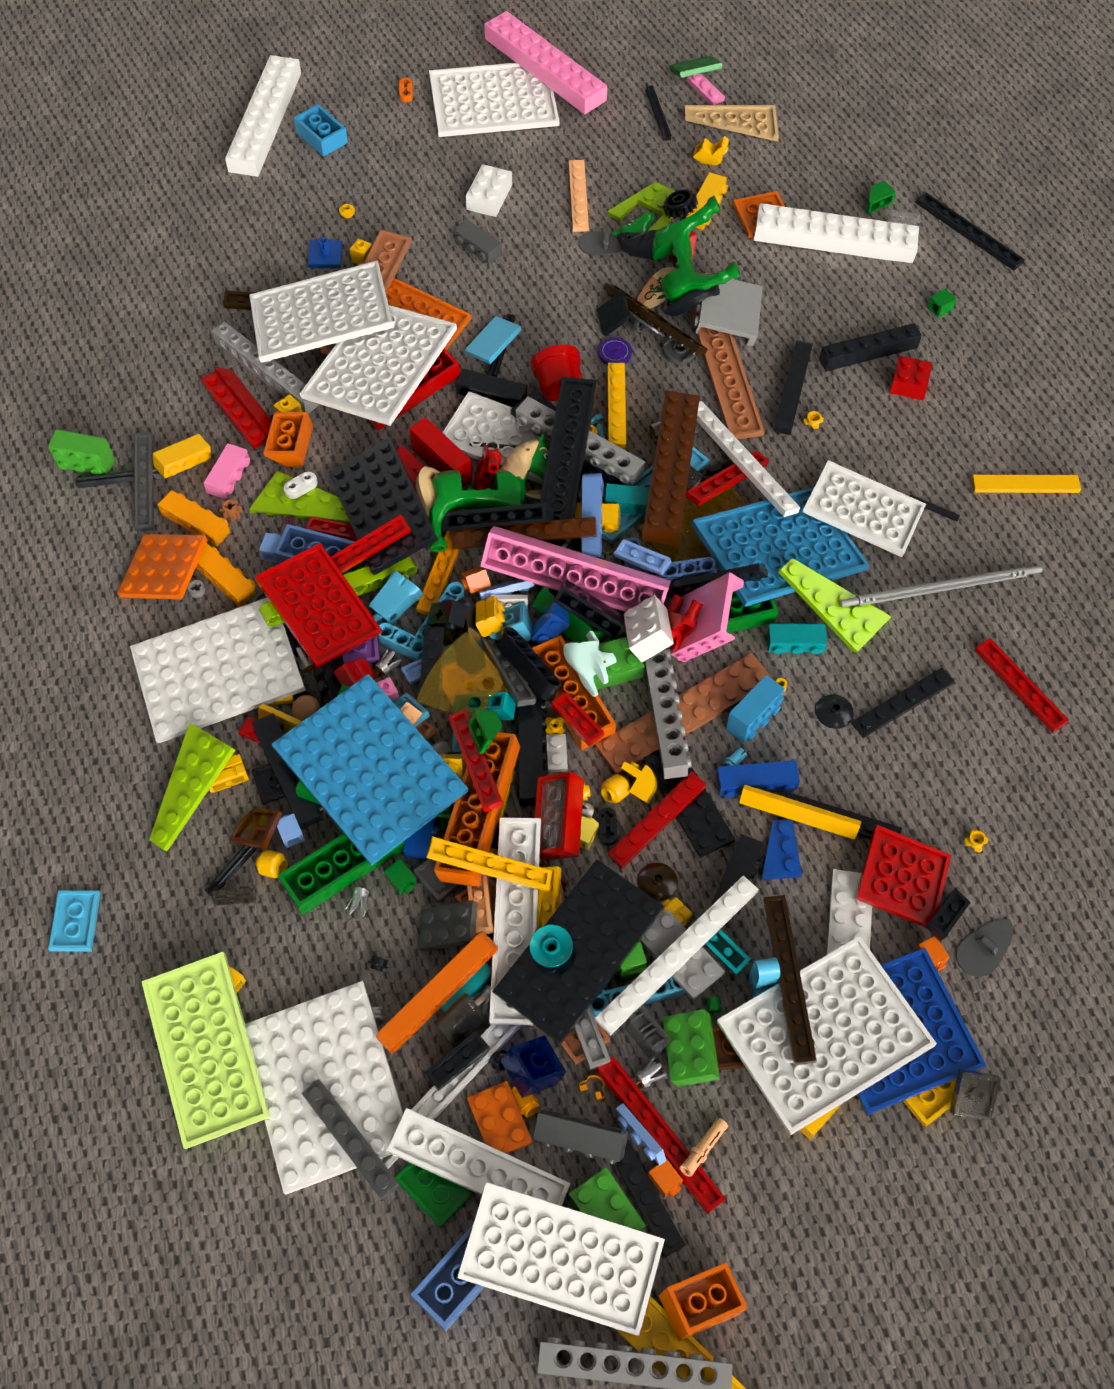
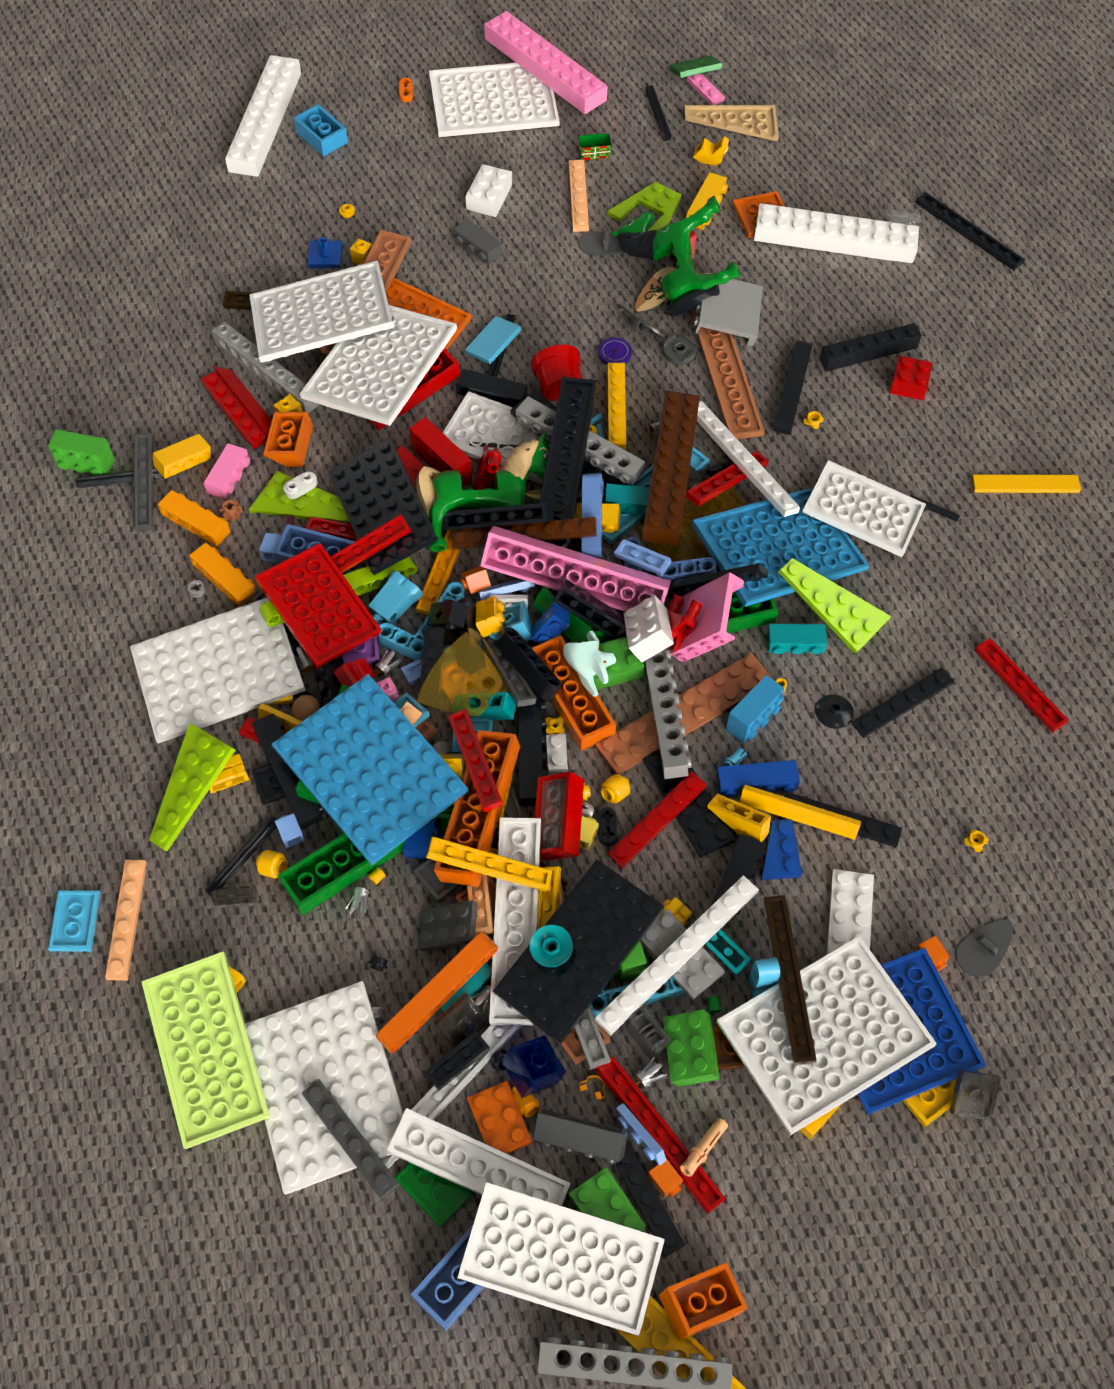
orange plate [117,534,208,600] -> none
reddish brown plate [230,809,282,850] -> none
green brick [384,859,417,896] -> none
green slope [468,710,502,754] -> none
red plate [551,692,604,746] -> none
black tile [597,291,631,336] -> none
dark brown plate [603,283,708,356] -> none
yellow brick [621,761,658,804] -> none
dark brown dish [637,863,678,901] -> none
black gear [663,190,698,219] -> none
light grey axle [839,565,1043,607] -> none
red plate [855,825,951,928] -> none
green slope [866,180,896,214] -> none
black plate [925,888,971,941] -> none
green brick [927,289,956,318] -> none
none -> light nougat plate [105,860,147,980]
none -> yellow piece [368,867,386,885]
none -> piece [578,133,612,160]
none -> yellow slope [708,793,771,842]

